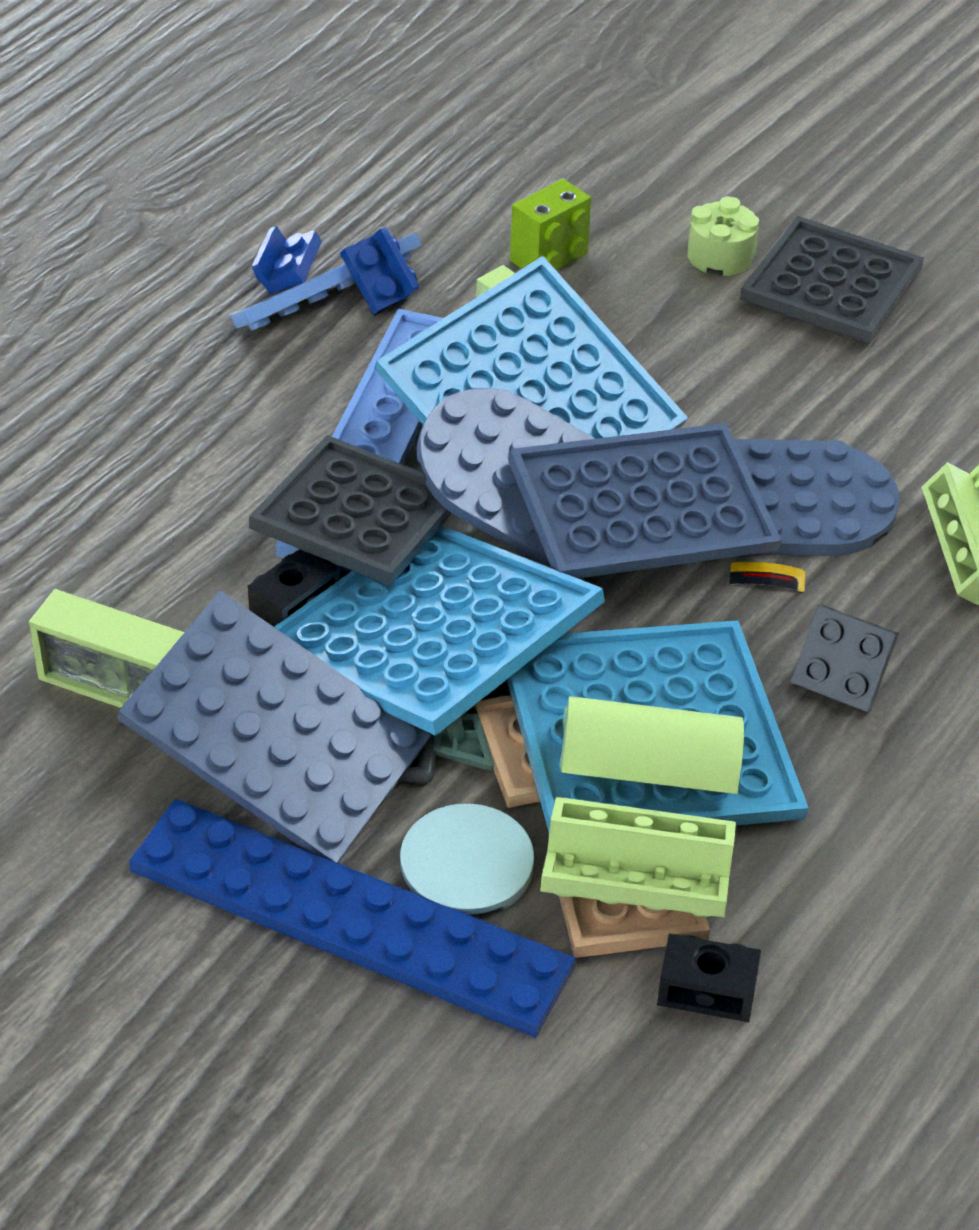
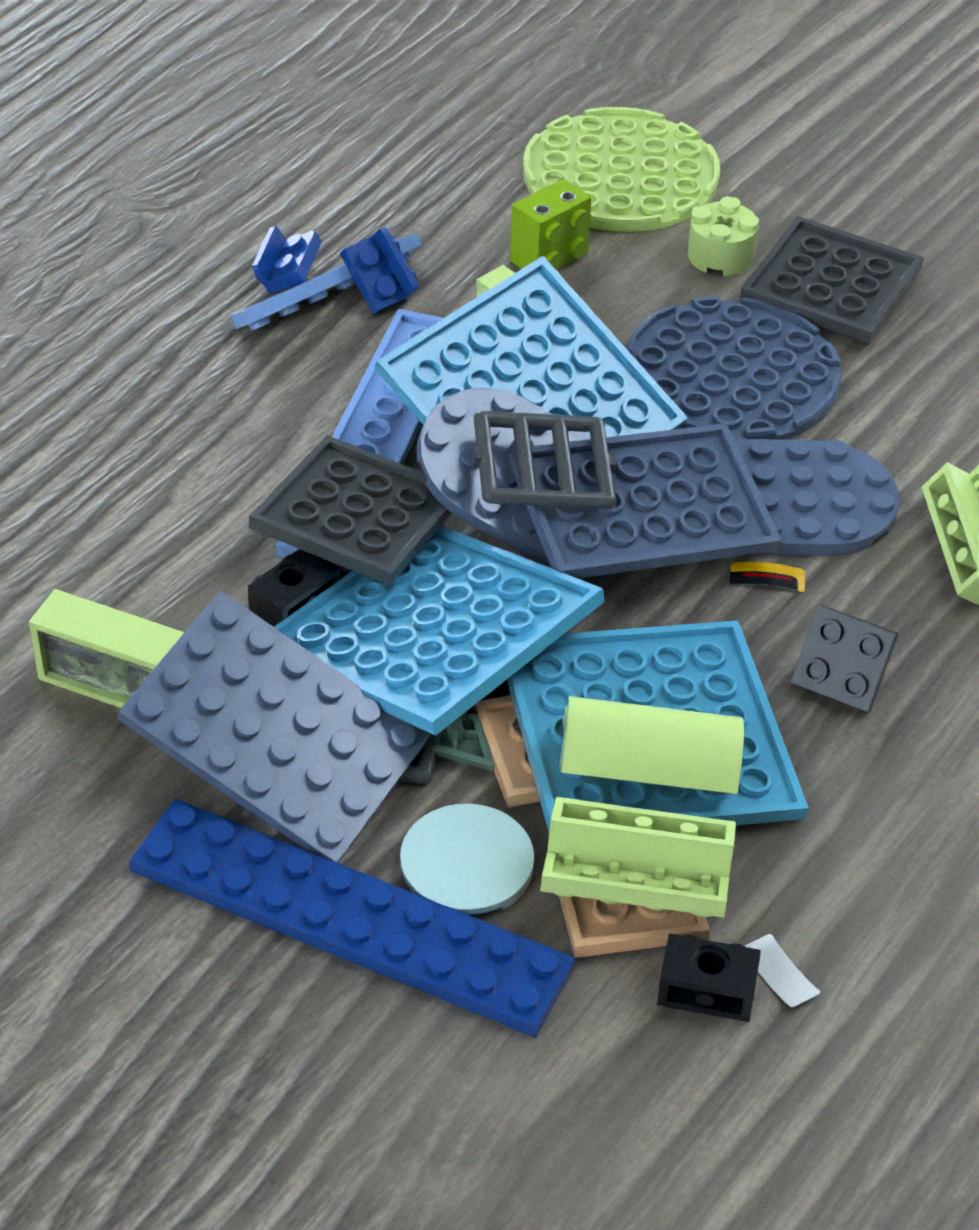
none -> dark grey bar [472,411,617,509]
none -> yellowish green tile [523,107,720,232]
none -> sand blue tile [626,296,841,440]
none -> white sticker [745,934,821,1007]

